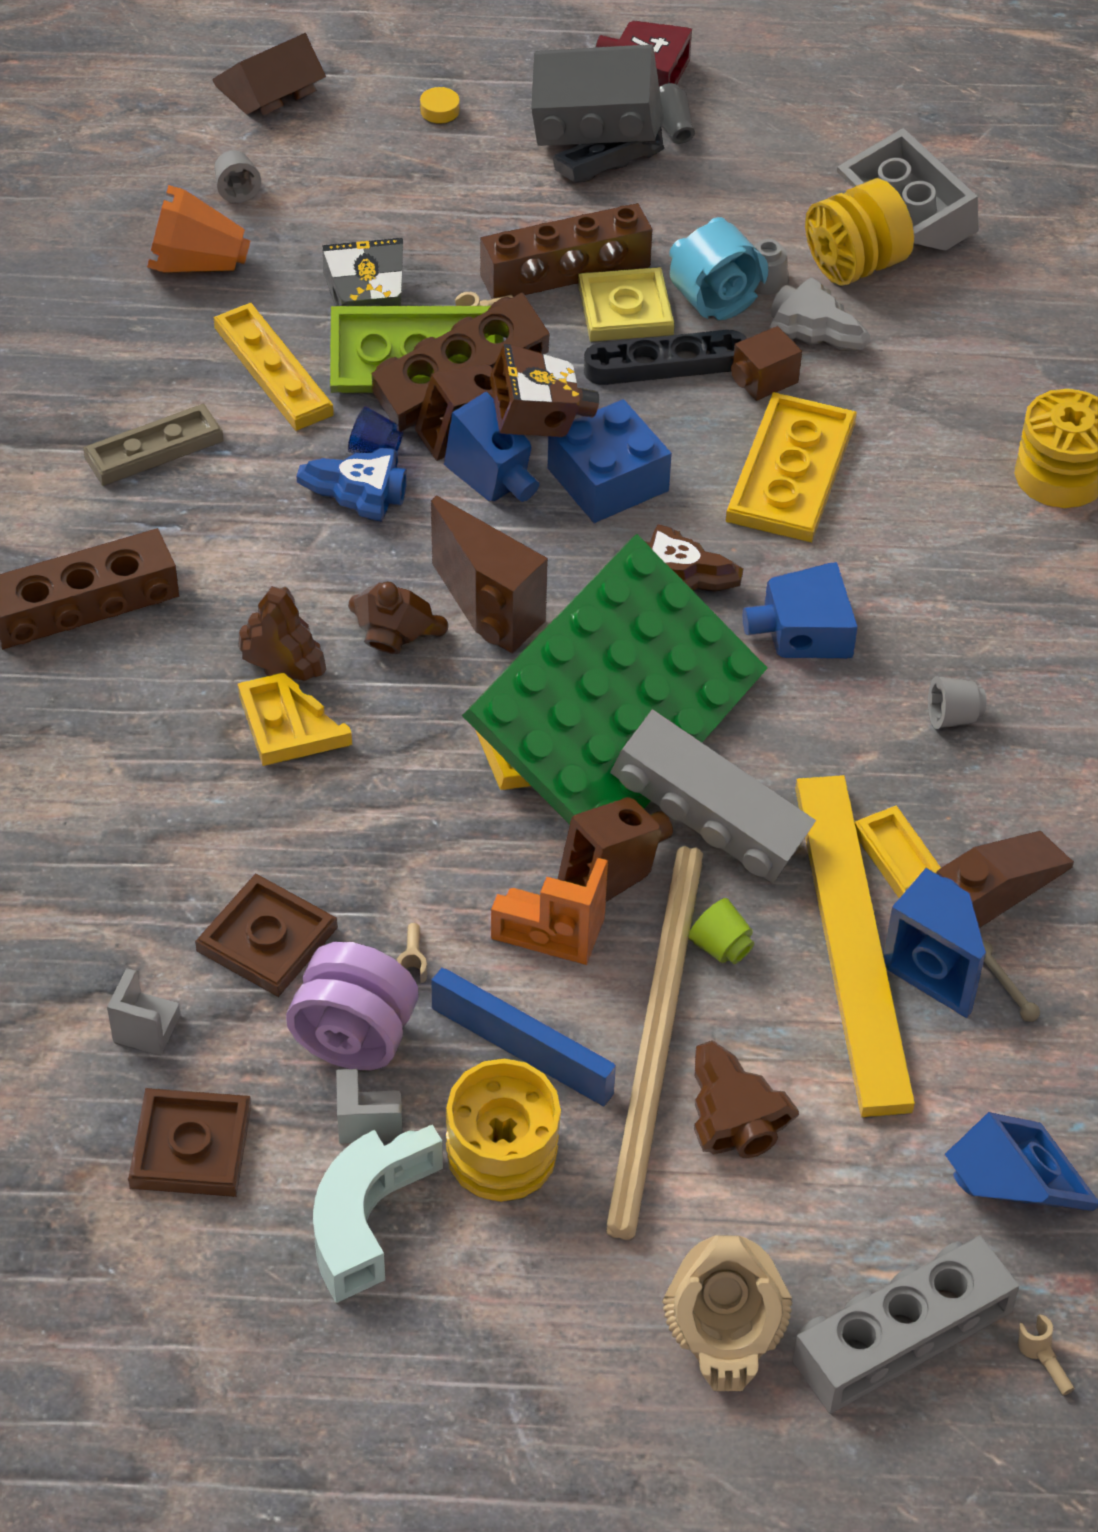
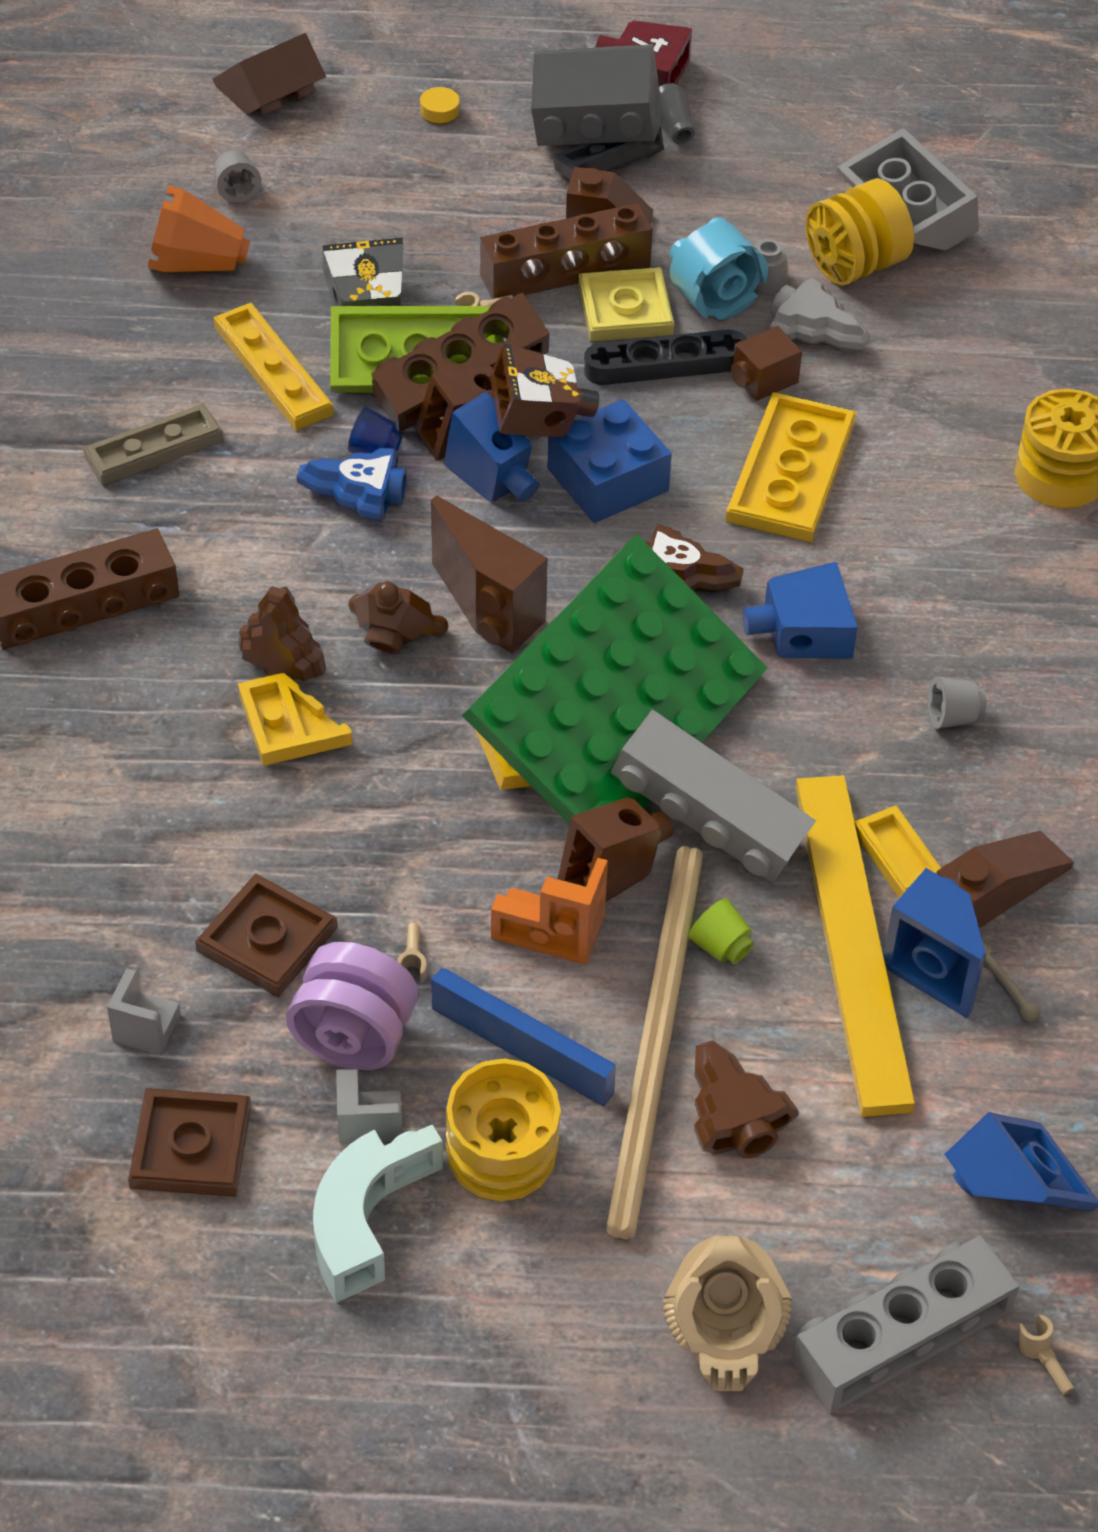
none -> reddish brown slope [566,167,653,225]

